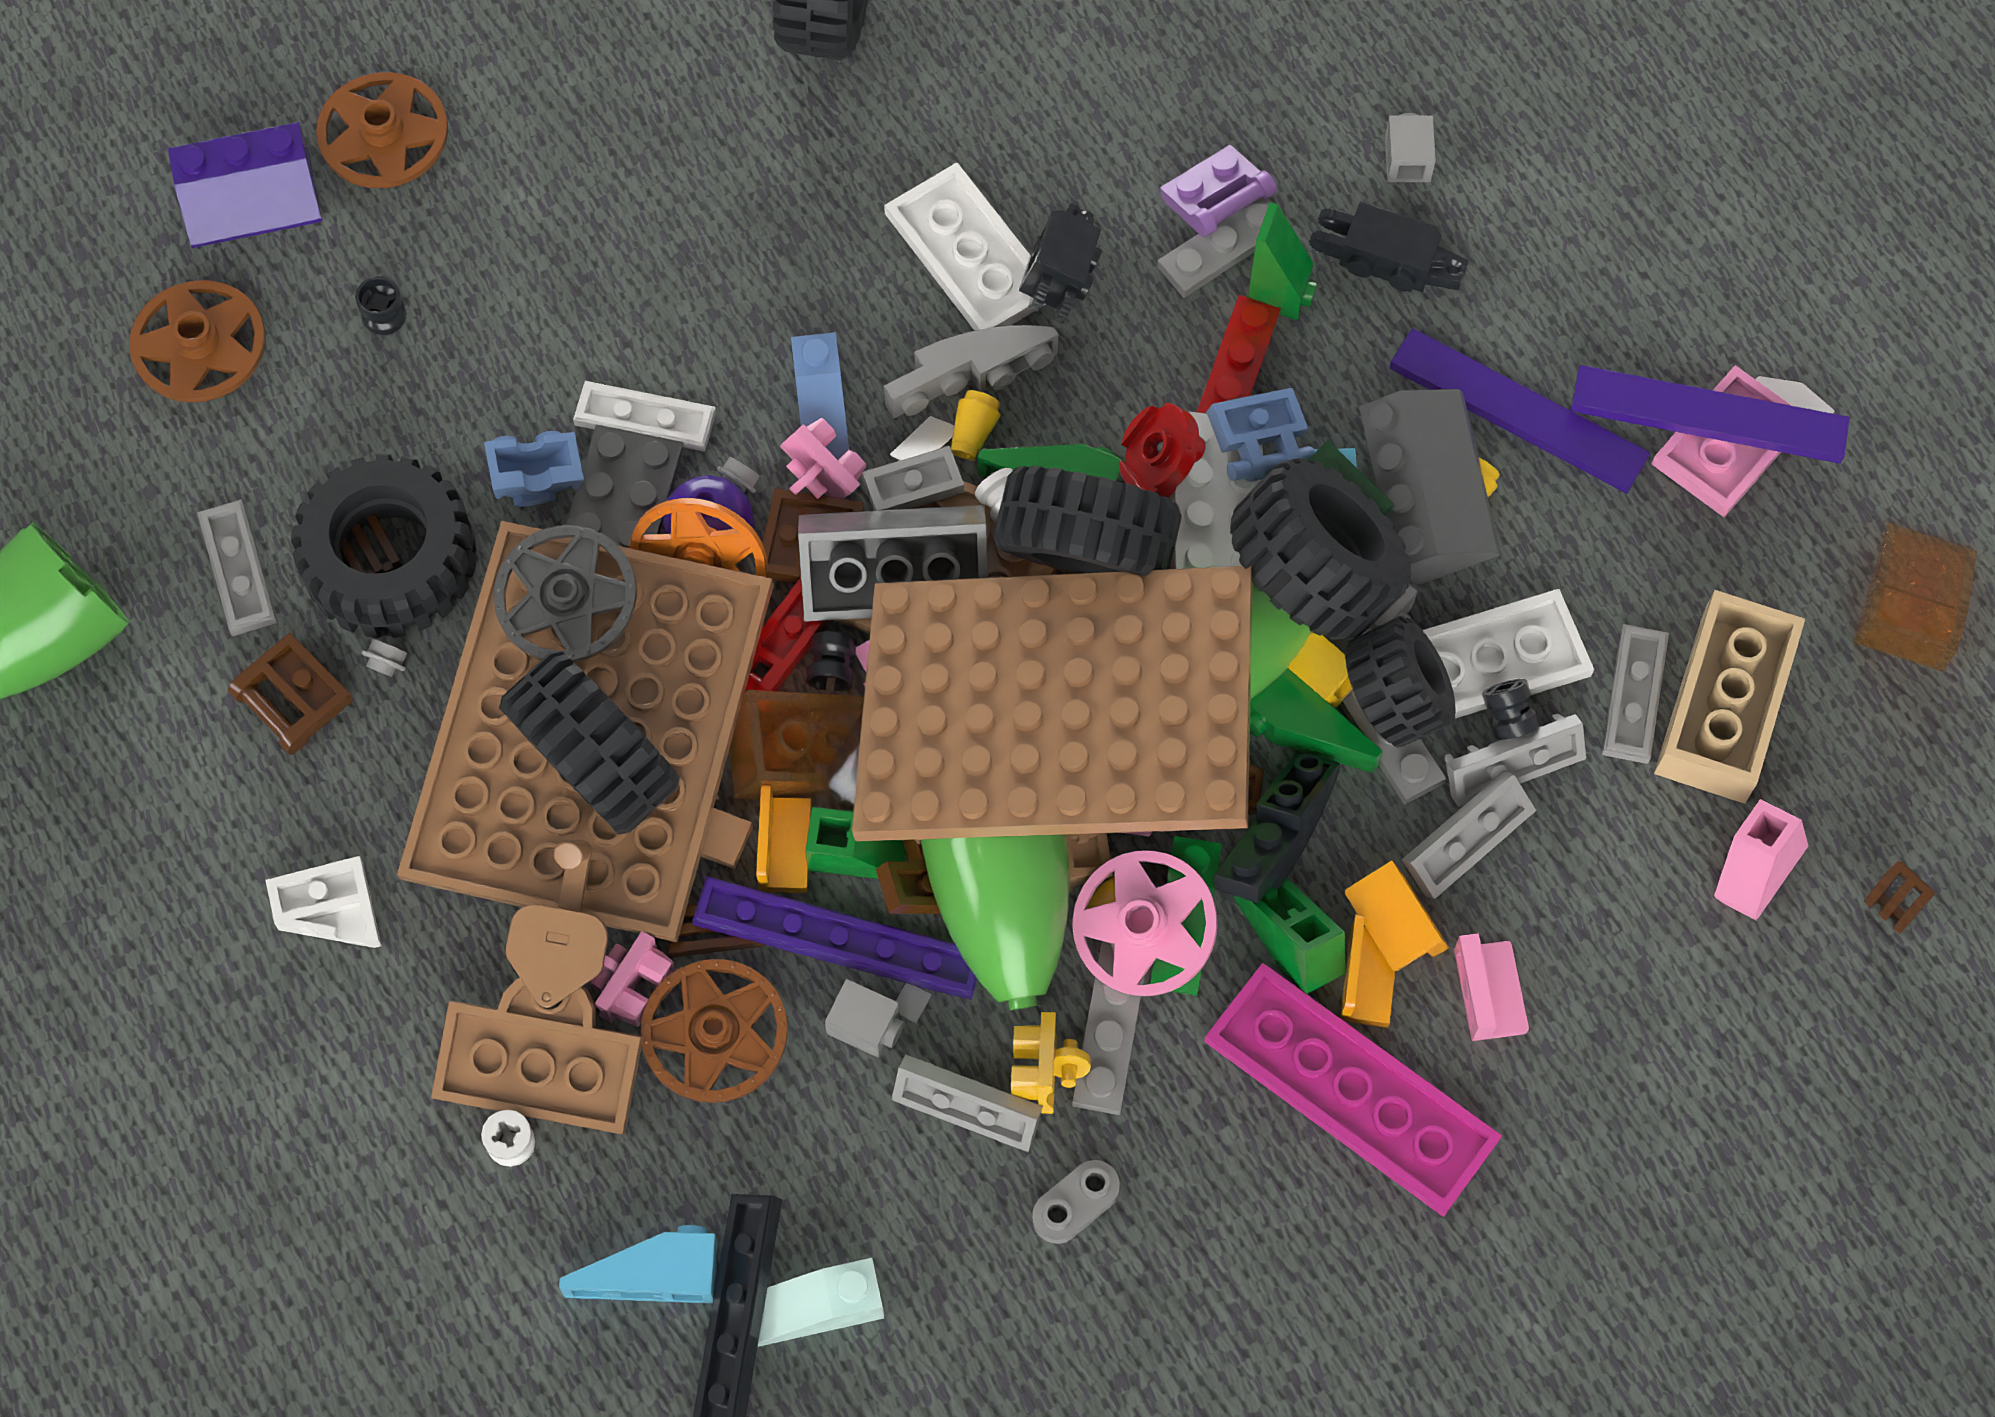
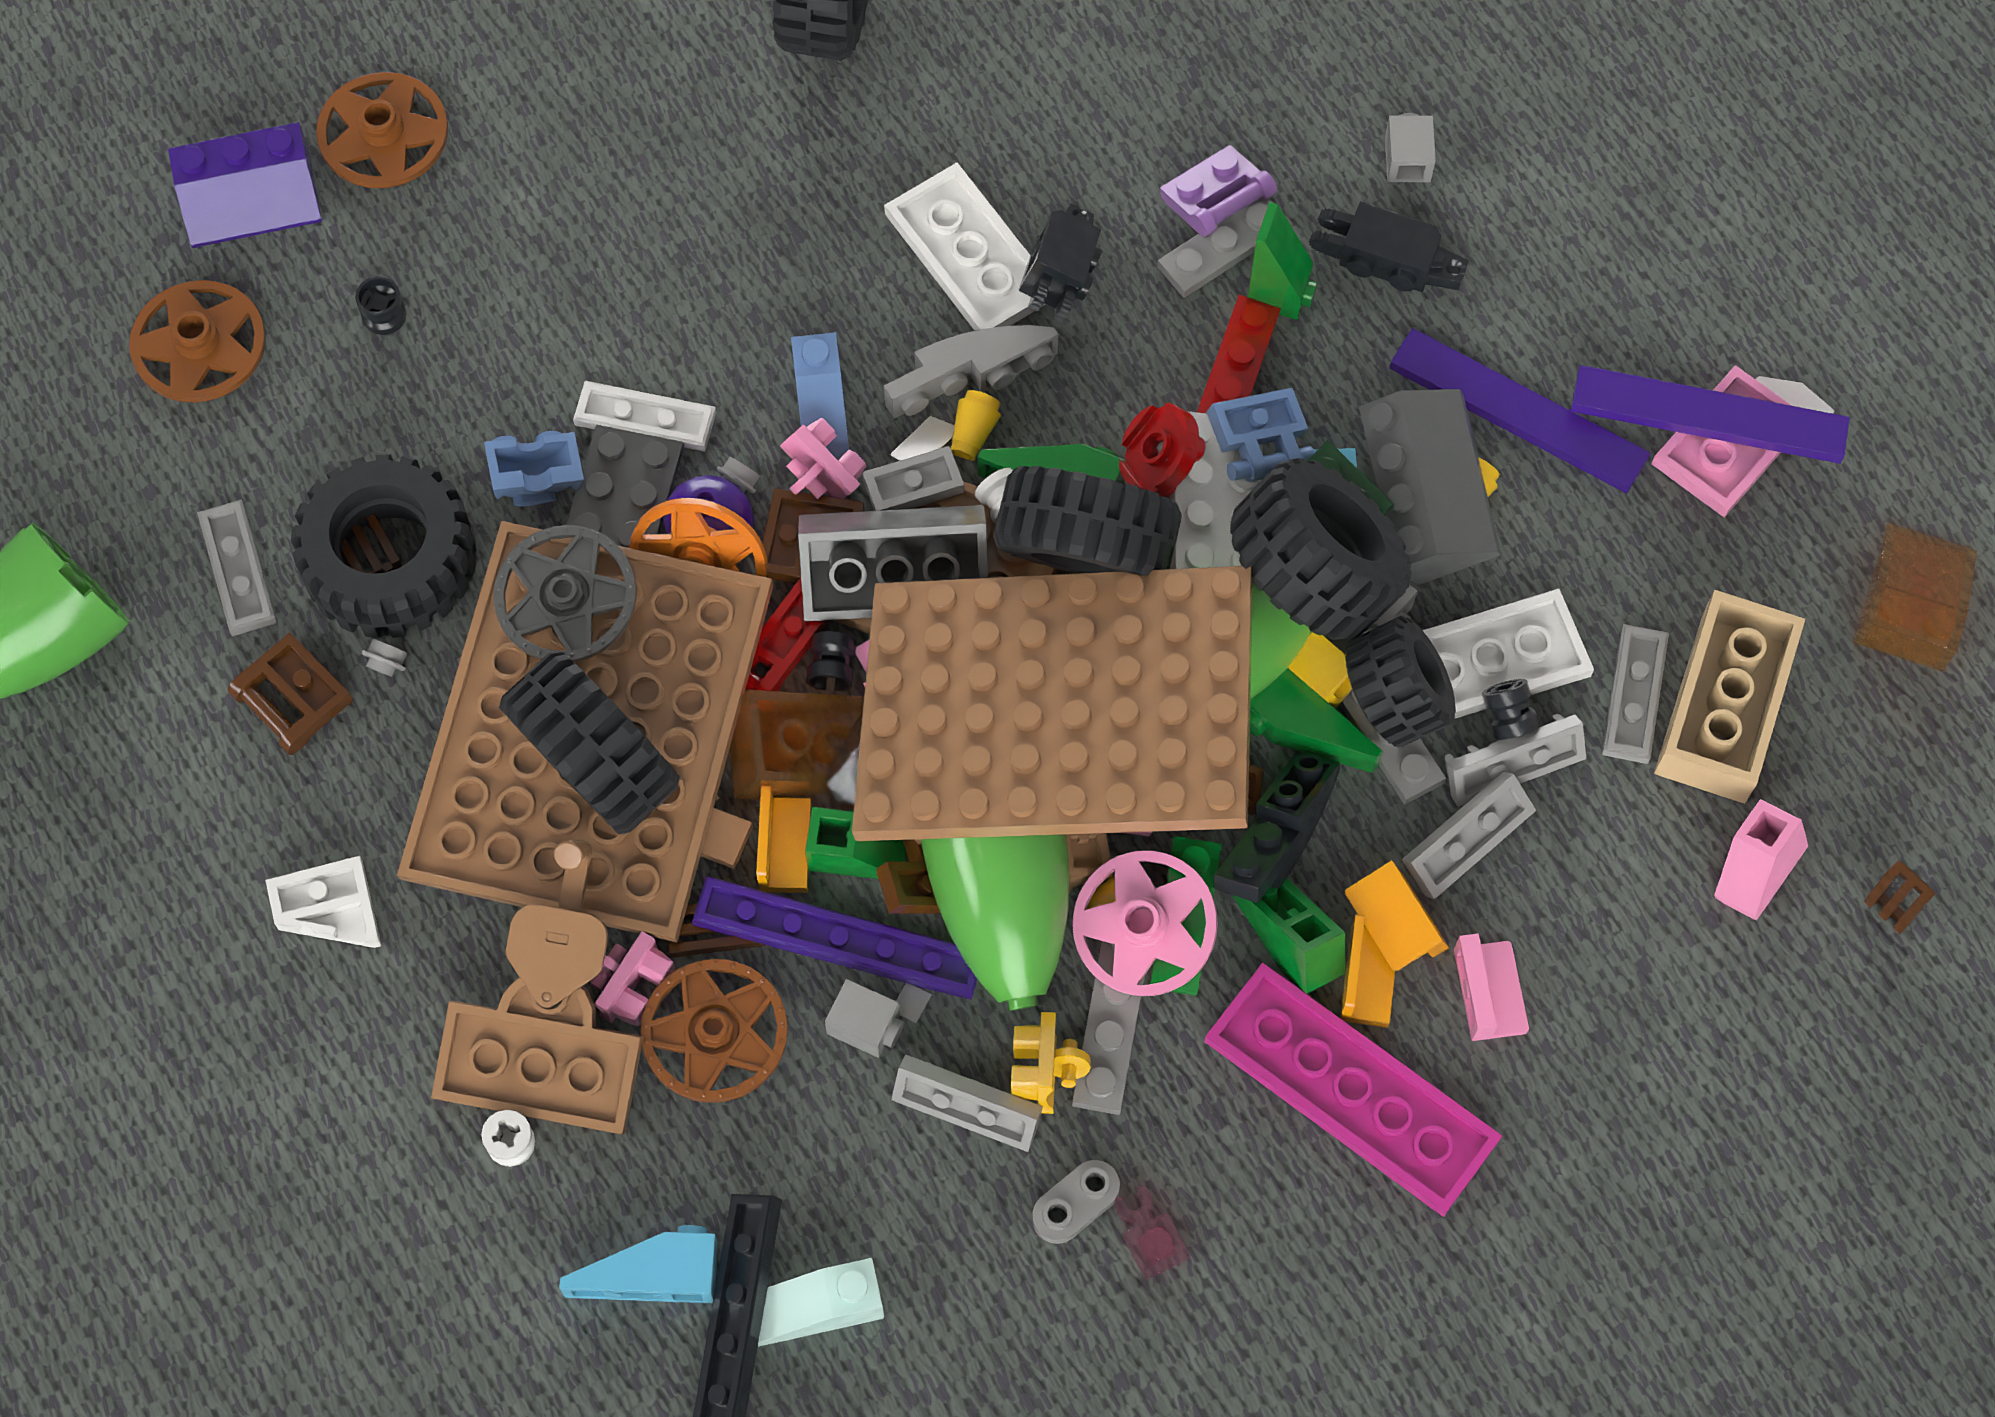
none -> clear pink plate [1114,1185,1190,1281]

